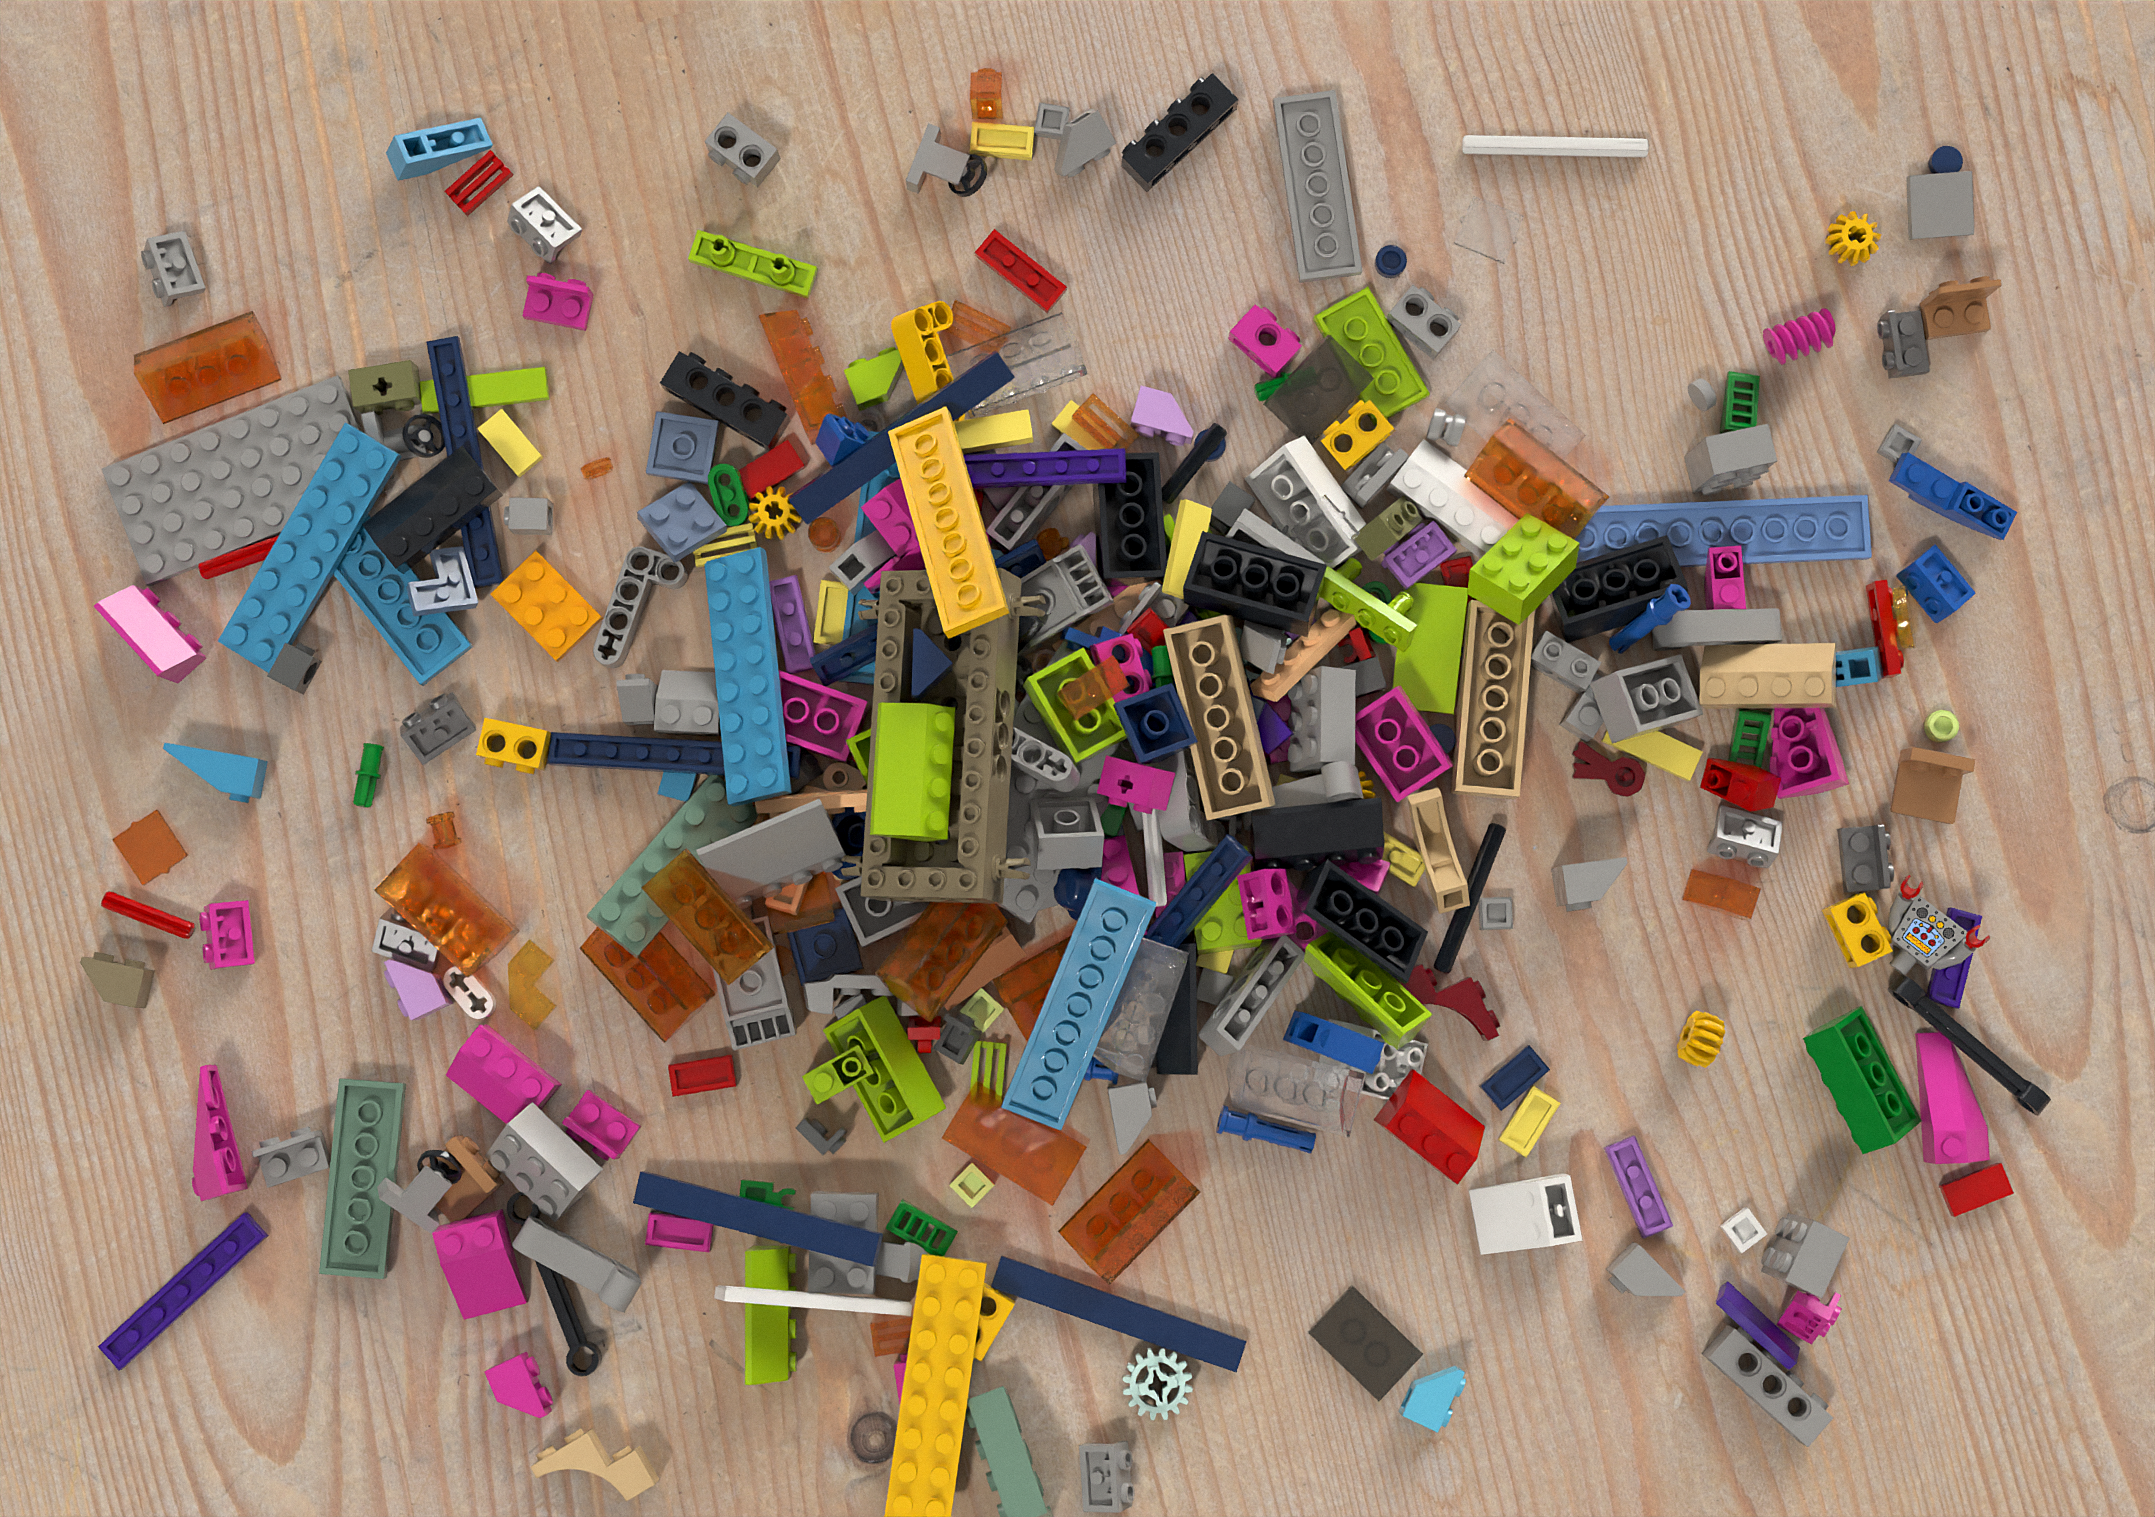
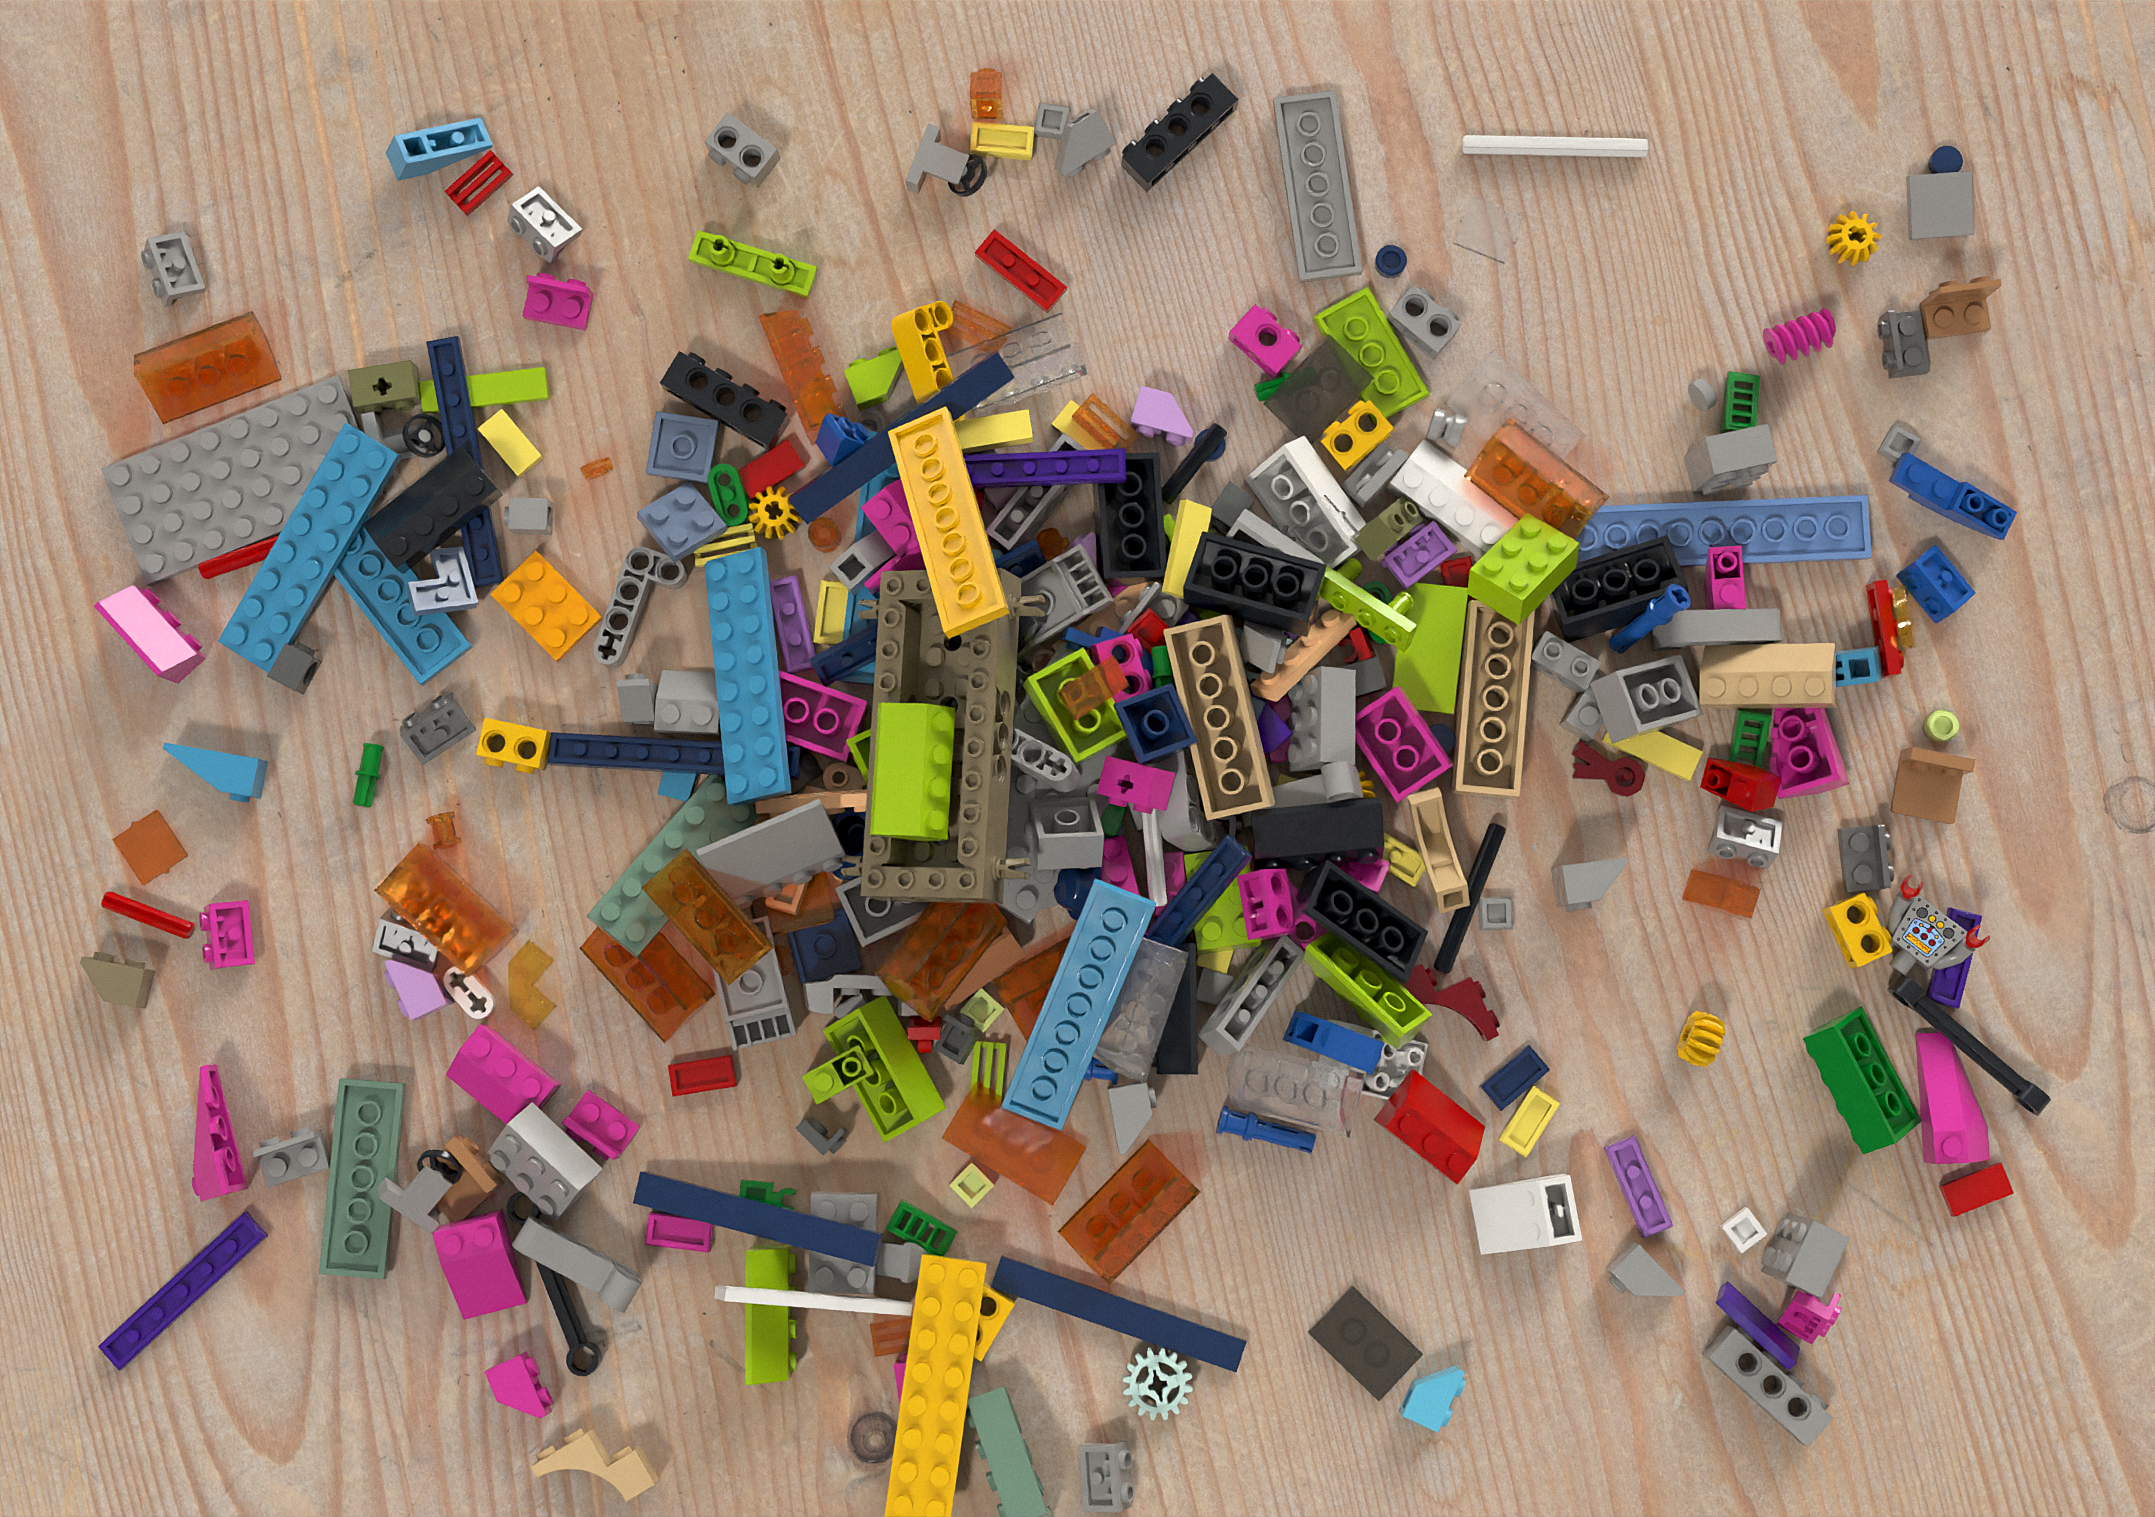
dark blue slope [912,629,953,702] -> none

